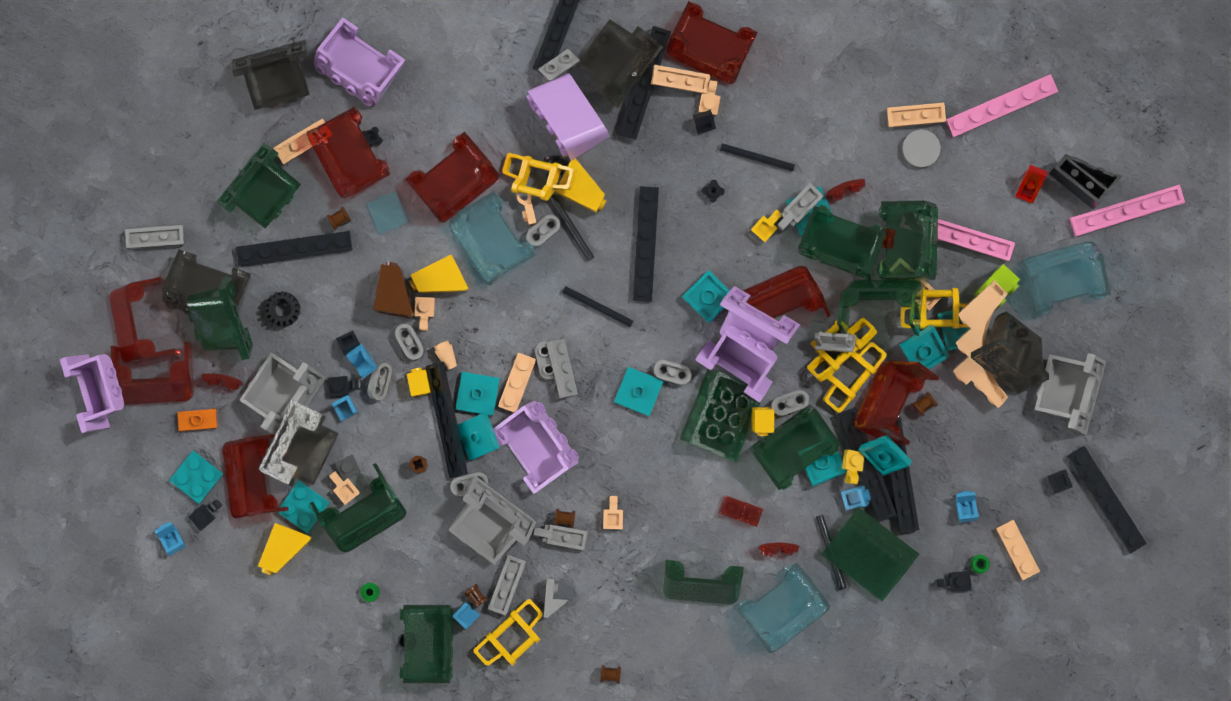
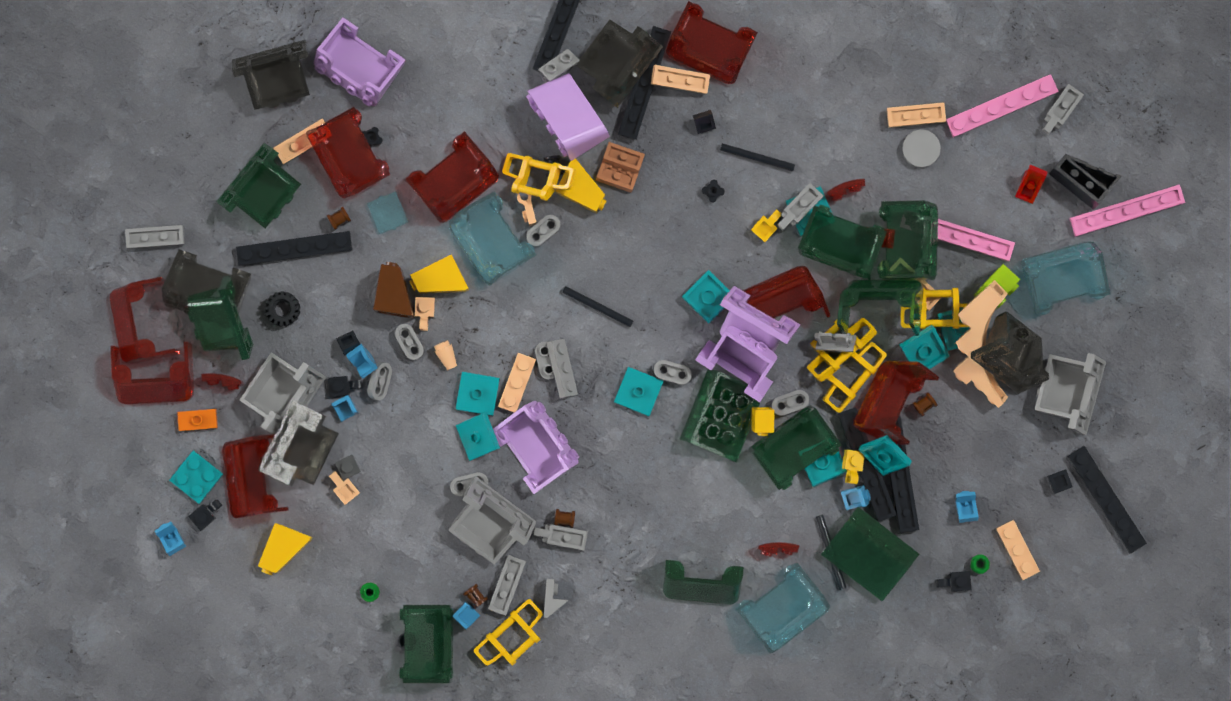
lavender windscreen [60,354,124,433] -> none
teal plate [276,480,331,534] -> none
clear green windscreen [310,463,406,552] -> none
yellow brick [407,367,431,397] -> none
reddish brown bush [410,456,428,473] -> none
black plate [426,362,468,478] -> none
black bar [549,193,595,261] -> none
reddish brown bush [600,665,621,684] -> none
light nougat plate [603,496,623,529] -> none
black plate [633,186,659,302] -> none
light nougat plate [698,80,721,116] -> none
clear red slope [718,495,763,527] -> none
none -> nougat slope [596,142,645,193]
none -> light grey hinge [1042,84,1084,135]

